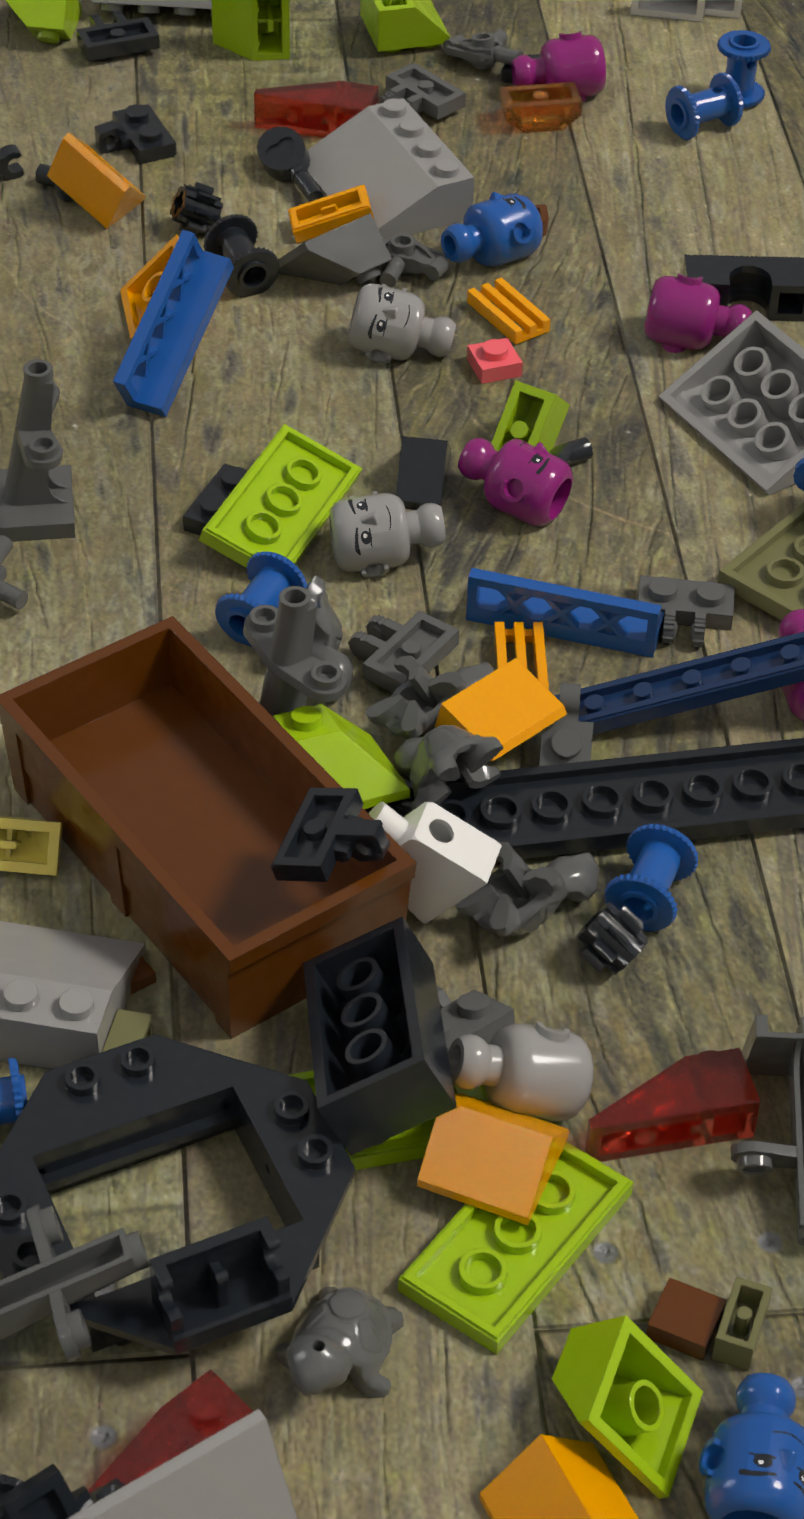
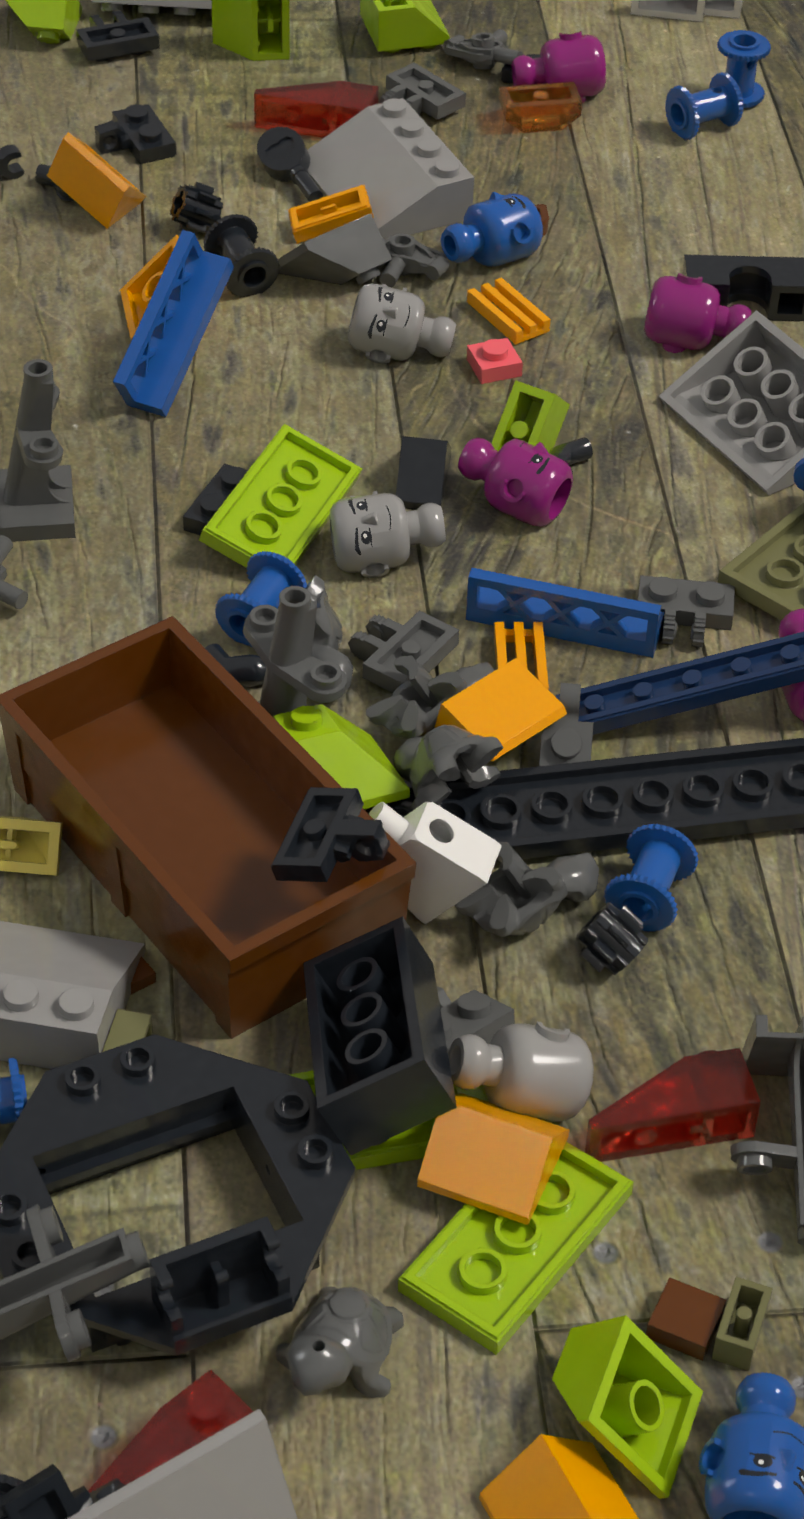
none -> black arm [205,643,267,688]

